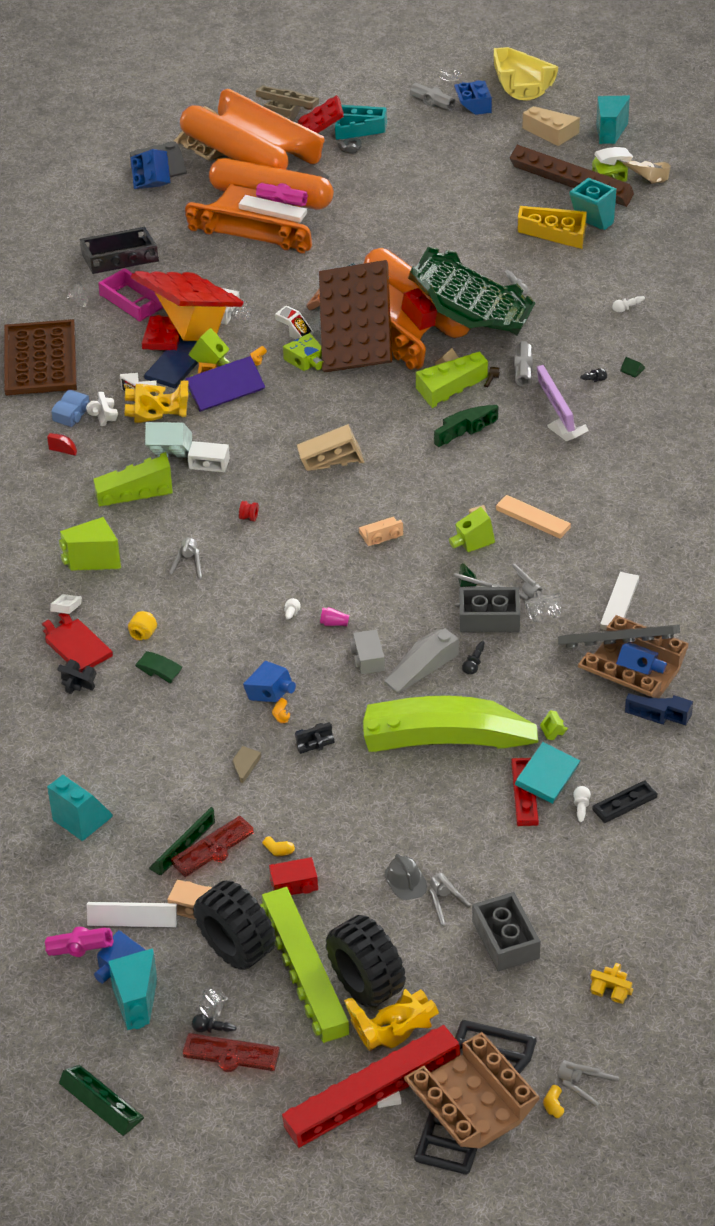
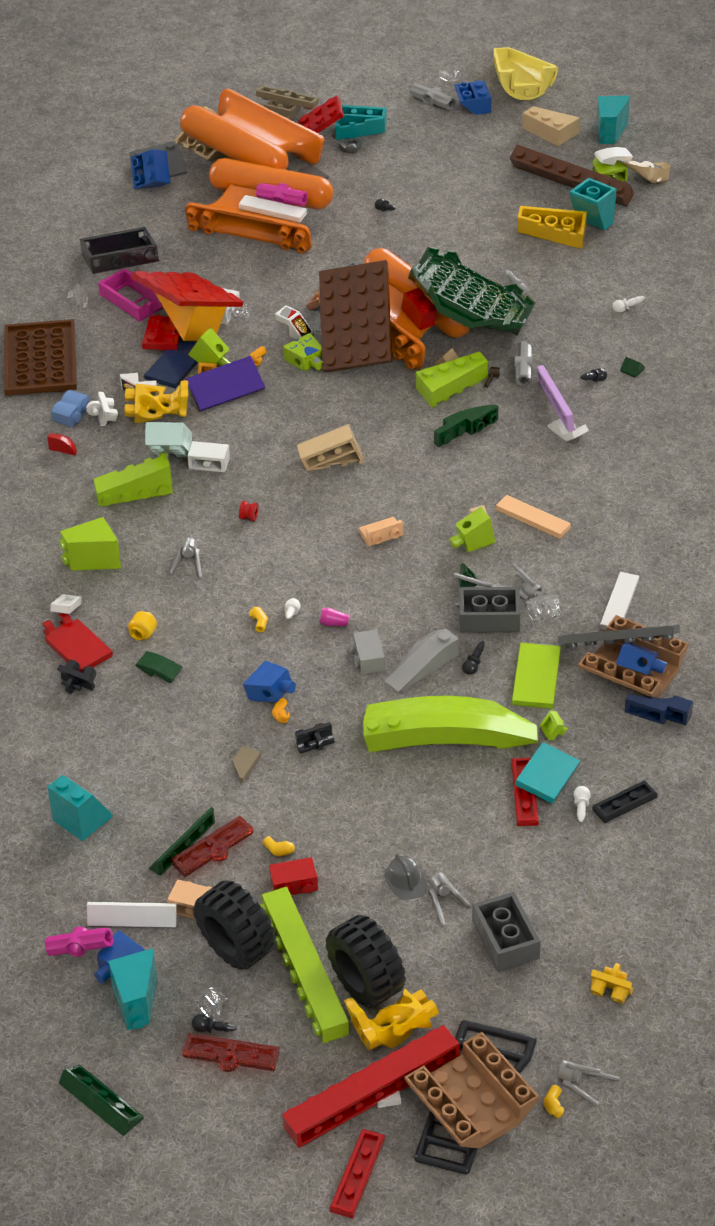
none -> yellow arm [249,607,268,632]
none -> red tile [330,1129,385,1219]
none -> black bar [374,198,396,212]
none -> lime tile [512,643,561,709]

